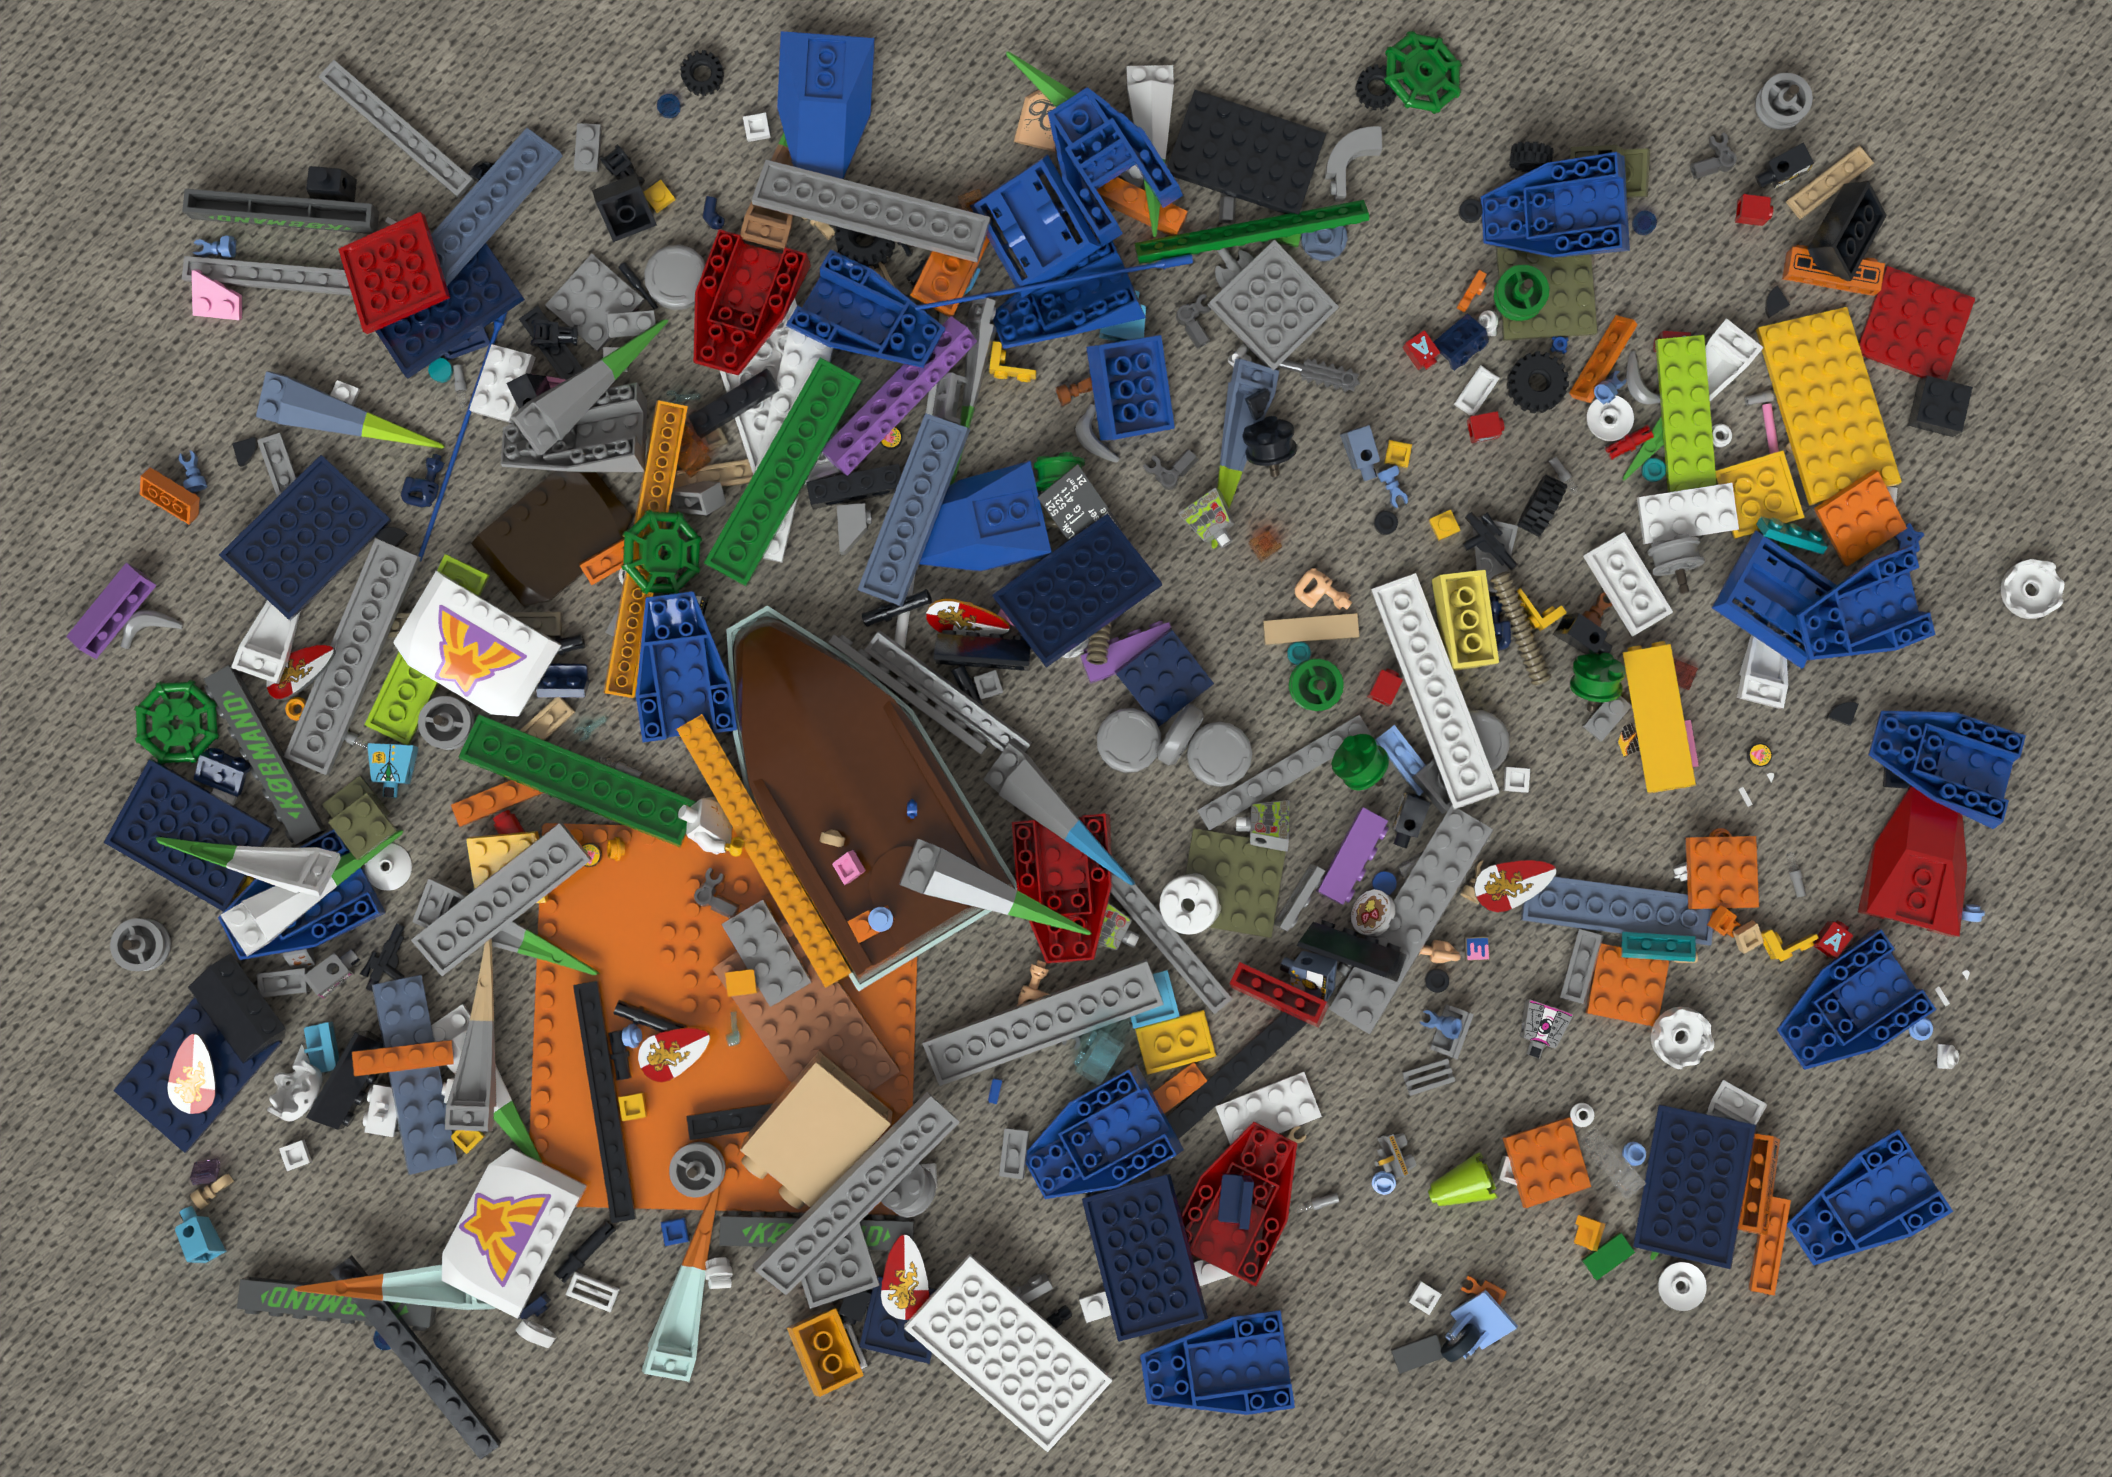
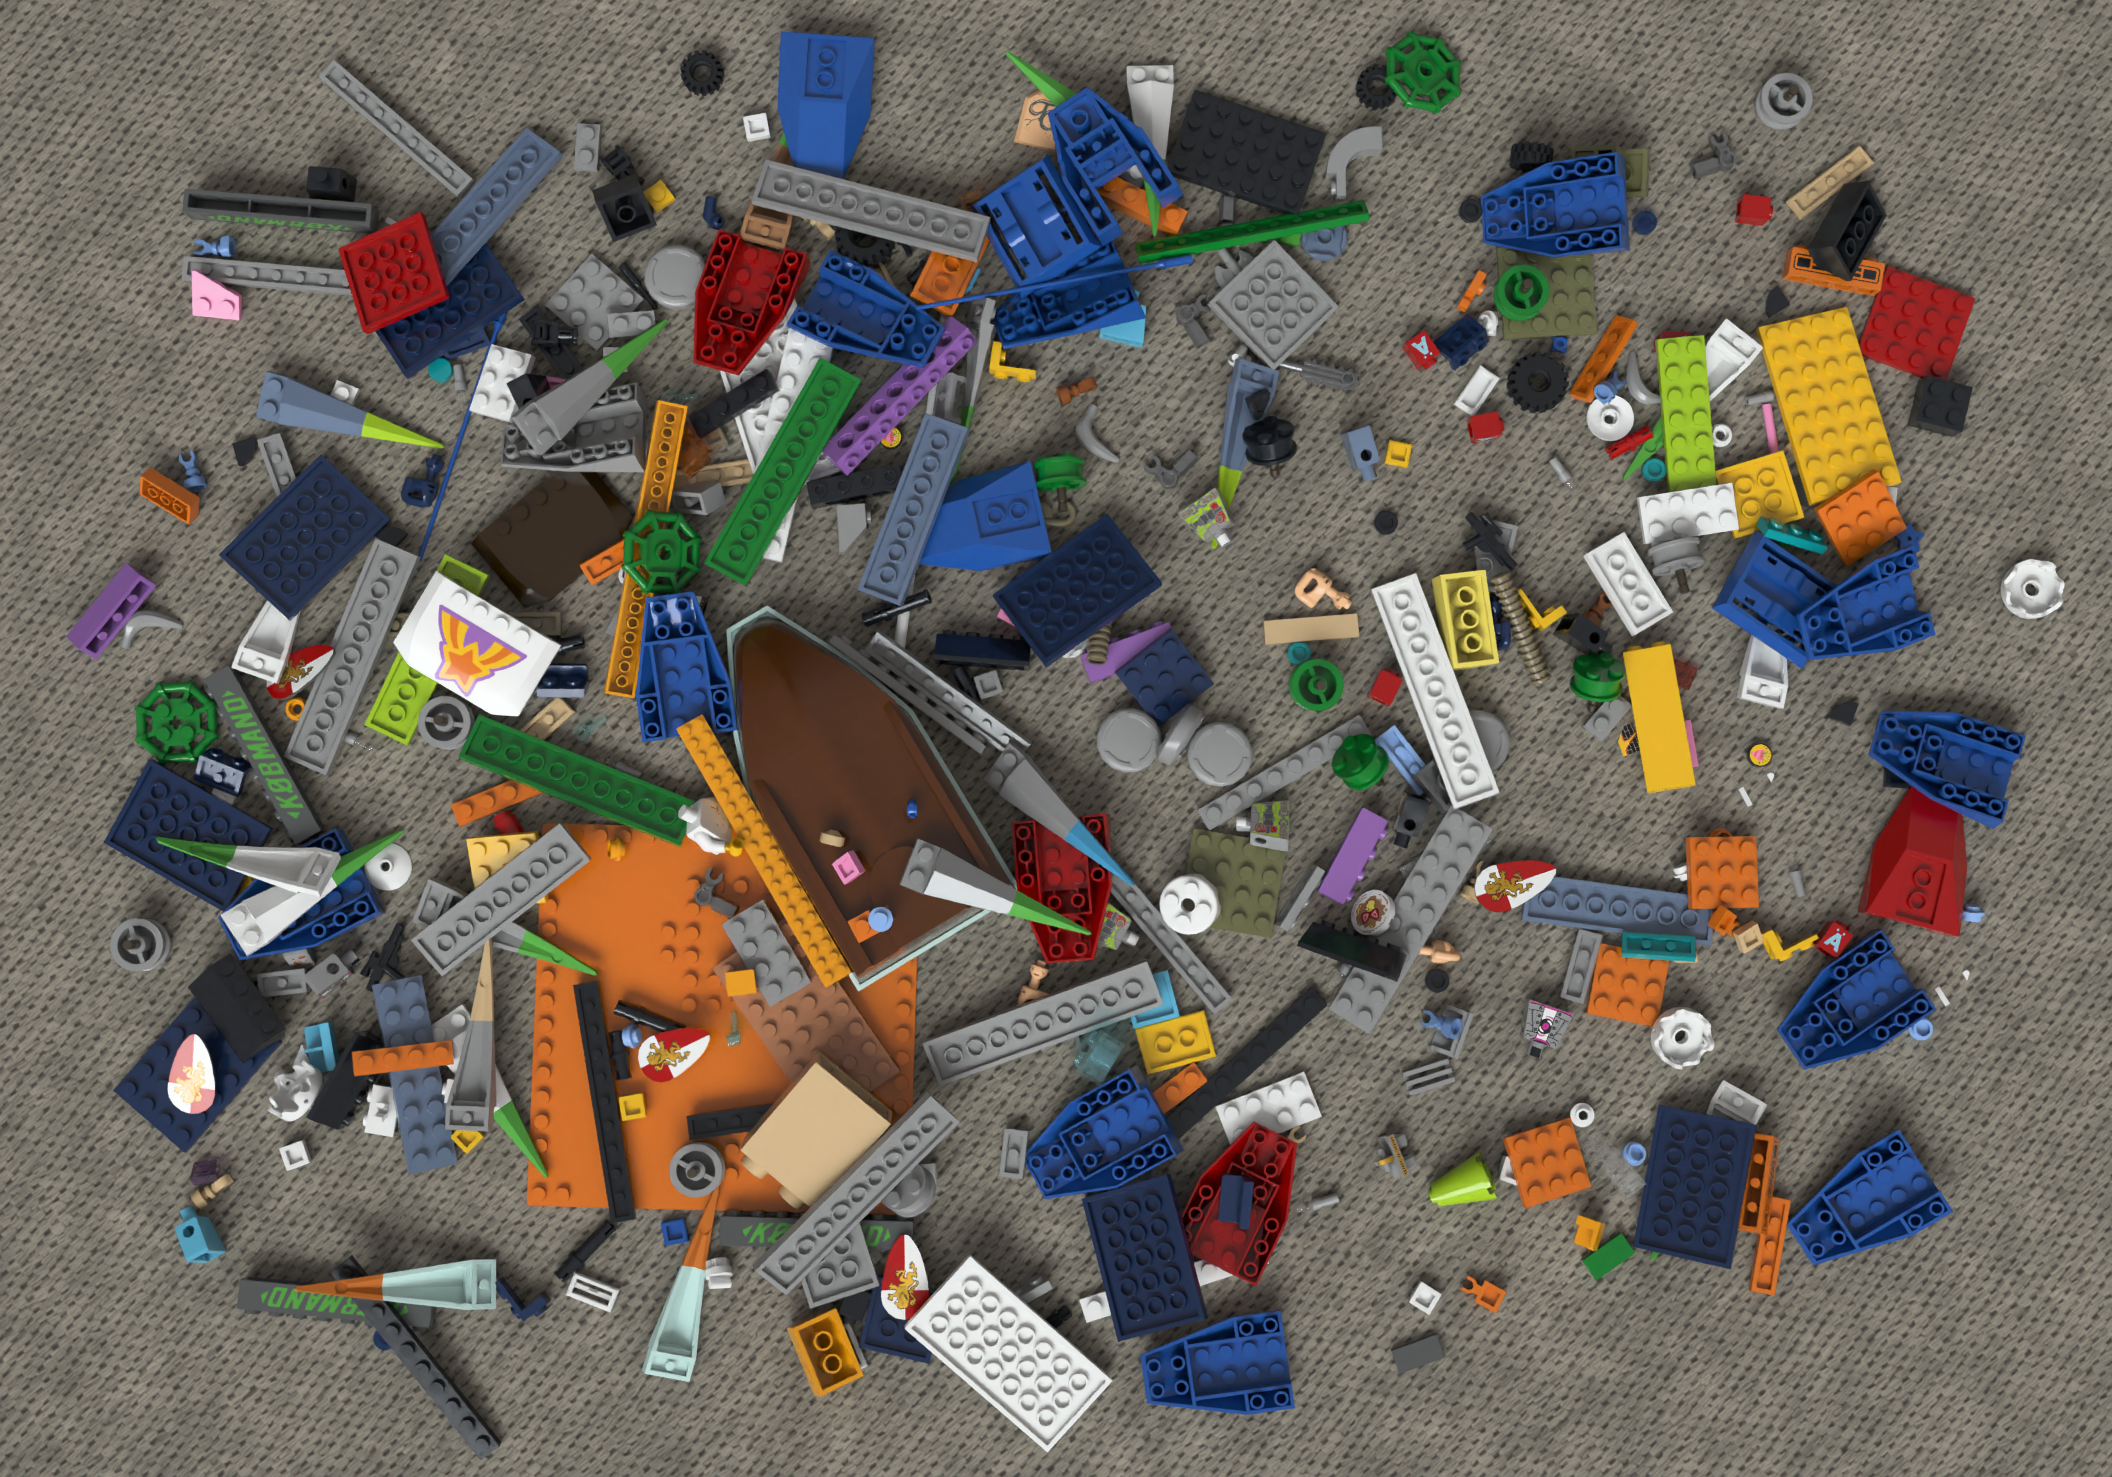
olive bracket [322,776,398,860] -> none
medium azure torso [368,743,418,798] -> none
white slope [442,1148,587,1319] -> none
black tile [469,160,494,182] -> none
white beam [516,1319,557,1348] -> none
tile [582,843,602,867] -> none
clear blue tile [657,94,681,118] -> none
shield [926,599,1010,637] -> none
blue tile [988,1078,1003,1104] -> none
dark grey sticker [1037,464,1121,541] -> none
blue slope [1086,335,1175,440] -> none
red brick [1229,962,1329,1028] -> none
clear orange panel [1248,530,1283,563] -> none
sand blue torso [1280,951,1337,1002] -> none
blue tile [1372,872,1397,895] -> none
light blue plate [1372,1171,1396,1195] -> none
medium blue piece [1377,465,1408,508] -> none
yellow plate [1429,509,1461,541] -> none
light blue plate [1440,1290,1518,1362] -> none
tile [1464,937,1490,961] -> none
white plate [1503,767,1530,793] -> none
black tyre [1517,474,1567,537] -> none
white dish [1658,1262,1707,1311] -> none
black torso [1755,142,1814,188] -> none
white plate [1937,1044,1959,1069] -> none

